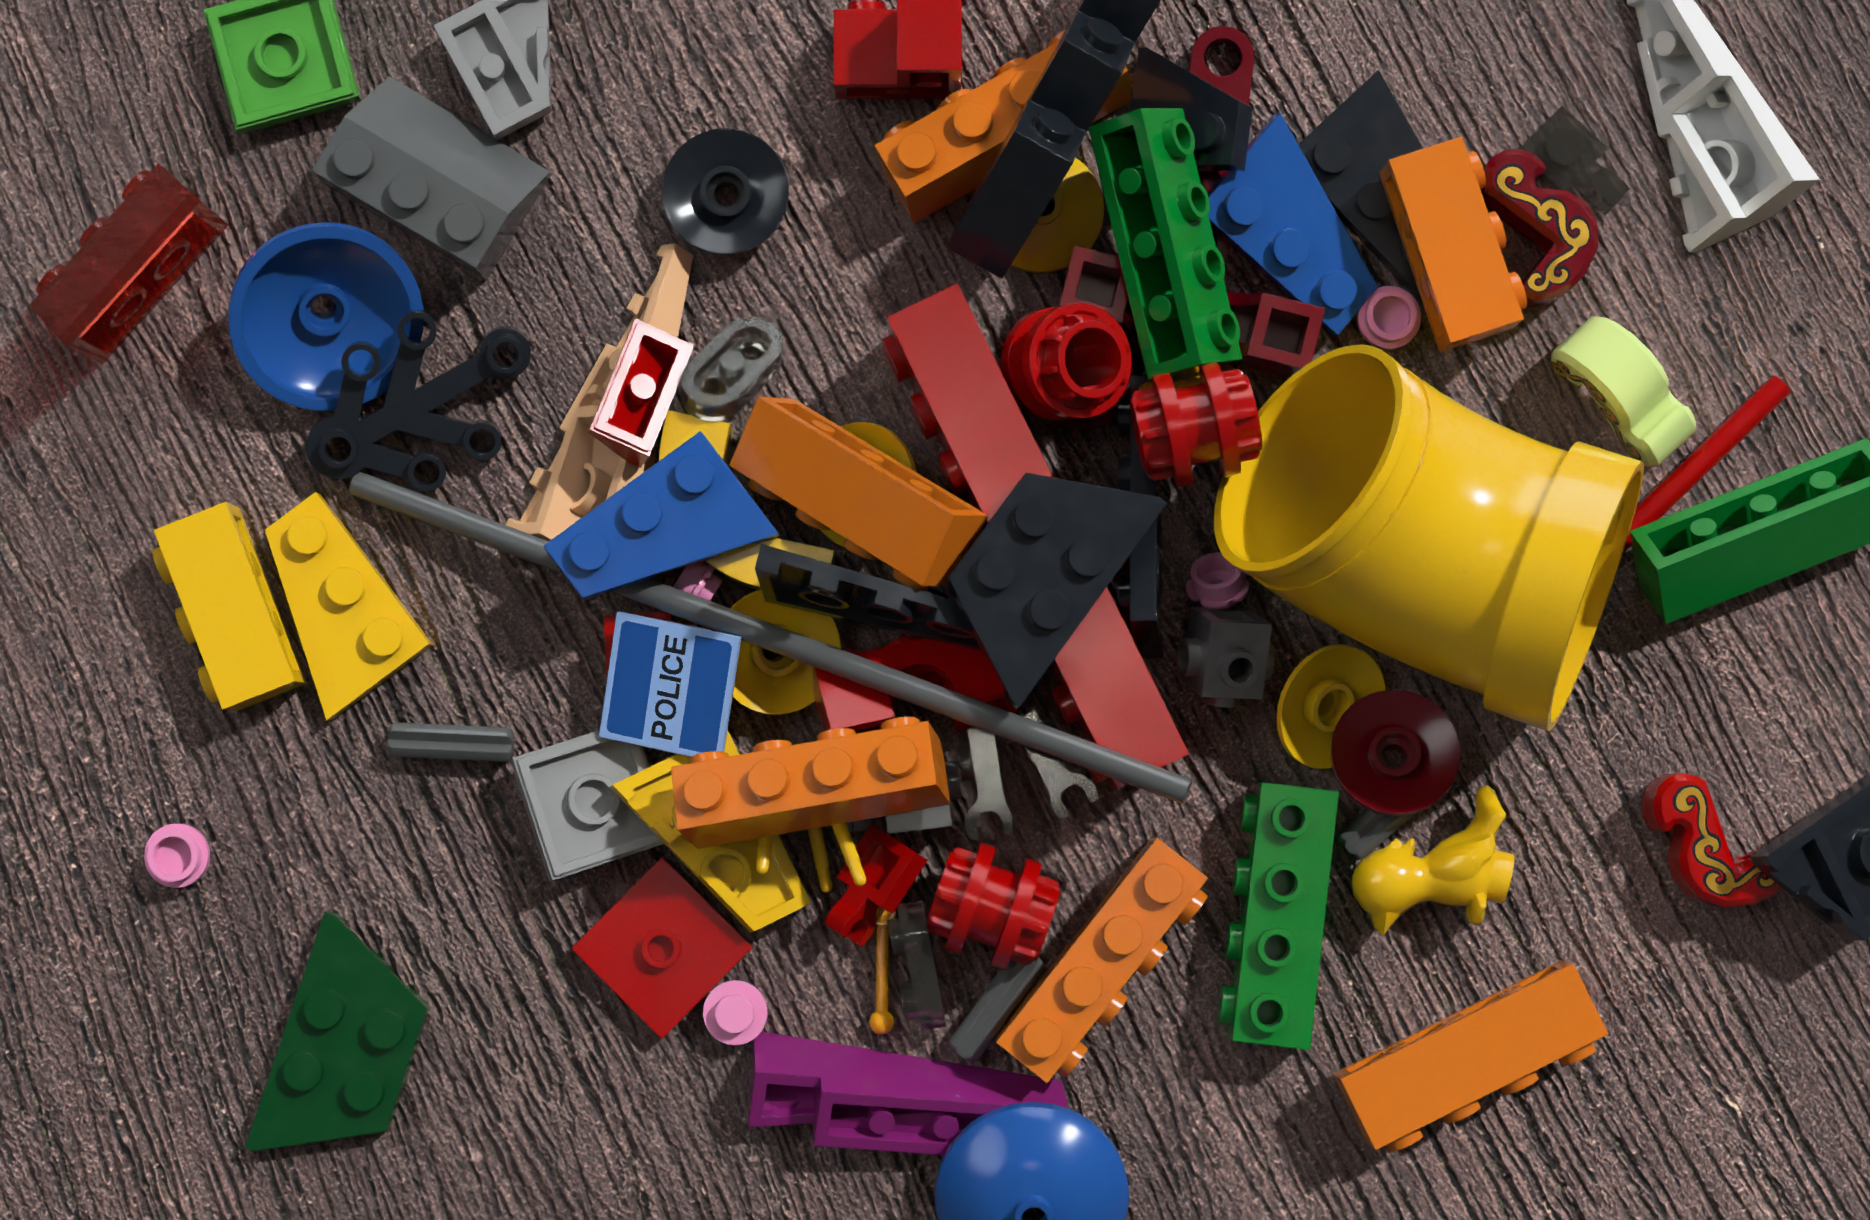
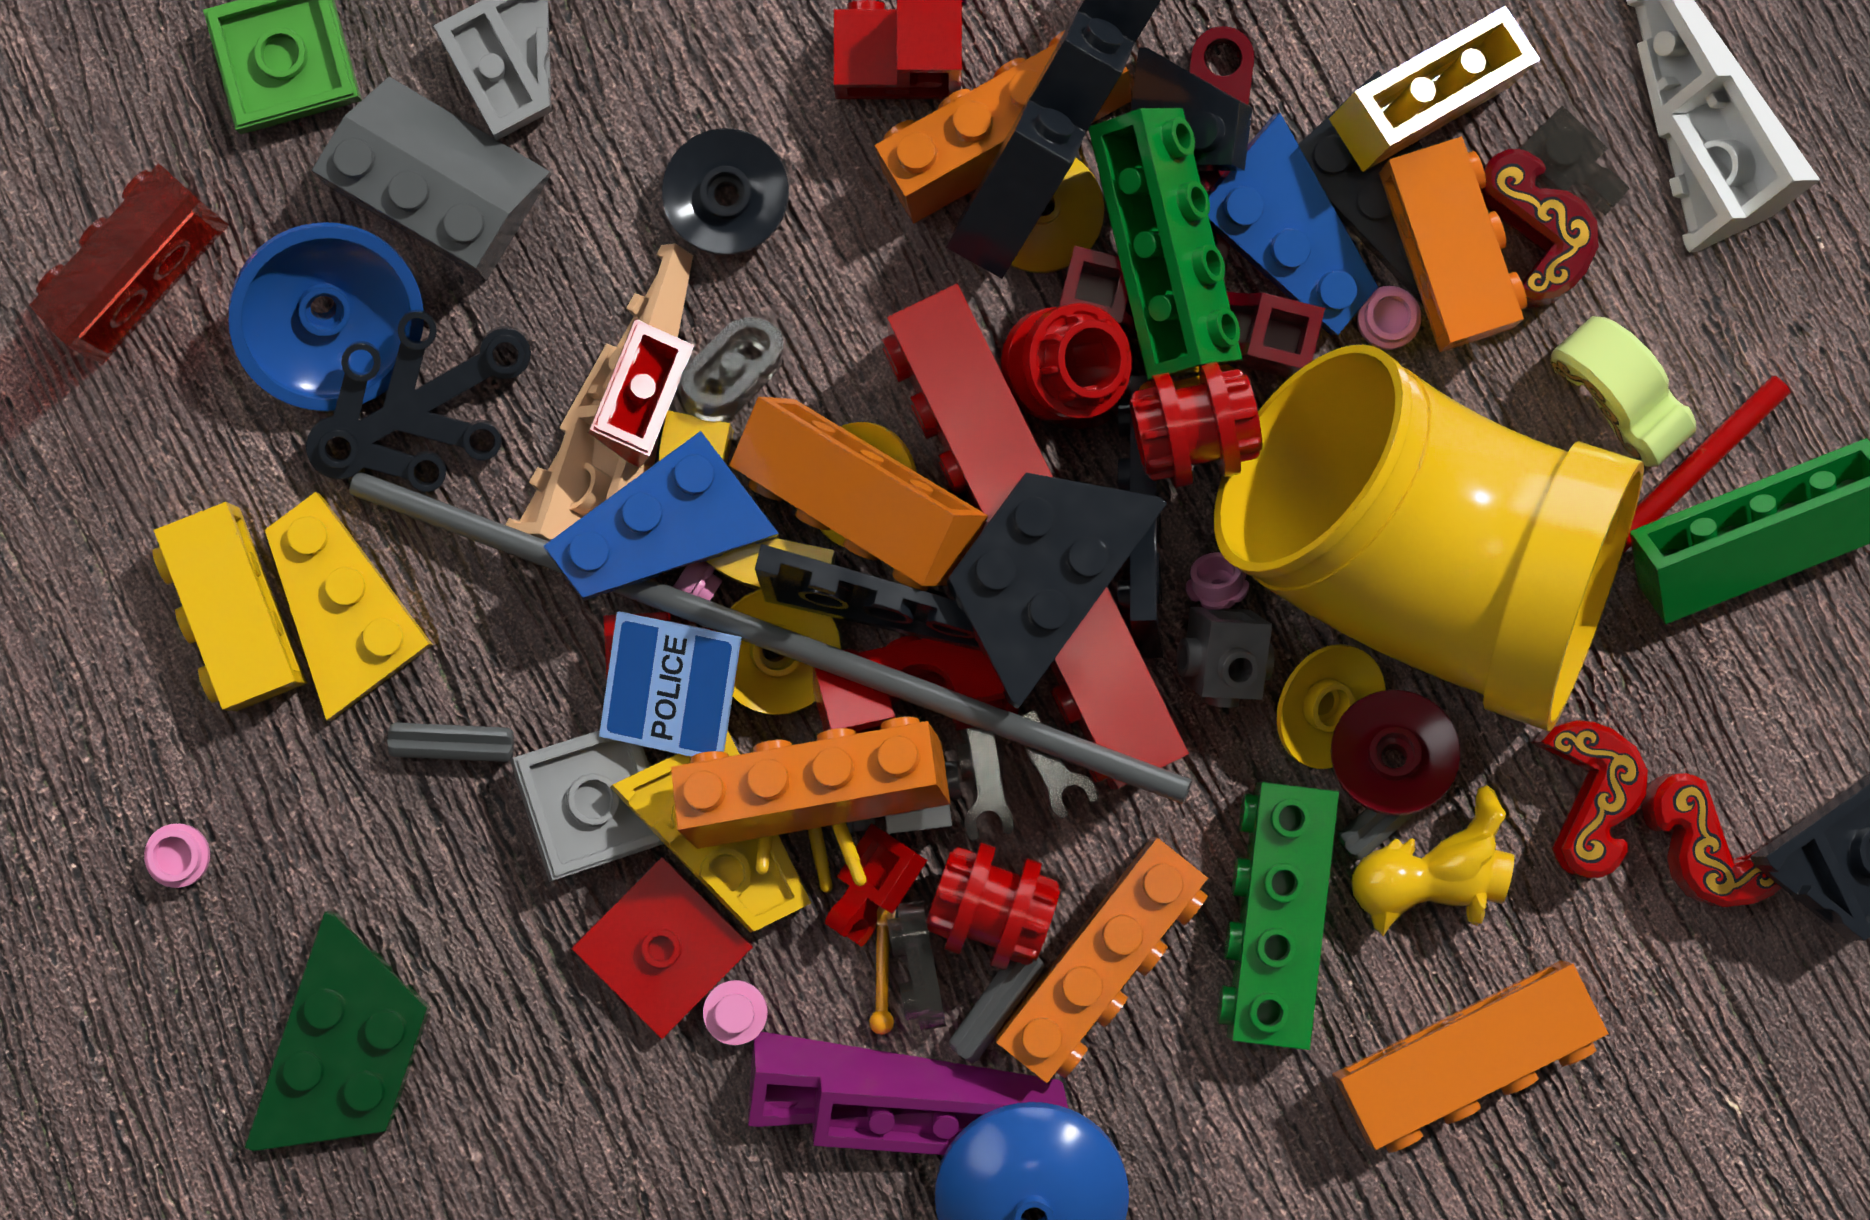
none -> yellow brick [1329,6,1540,172]
none -> red animal [1532,720,1648,878]

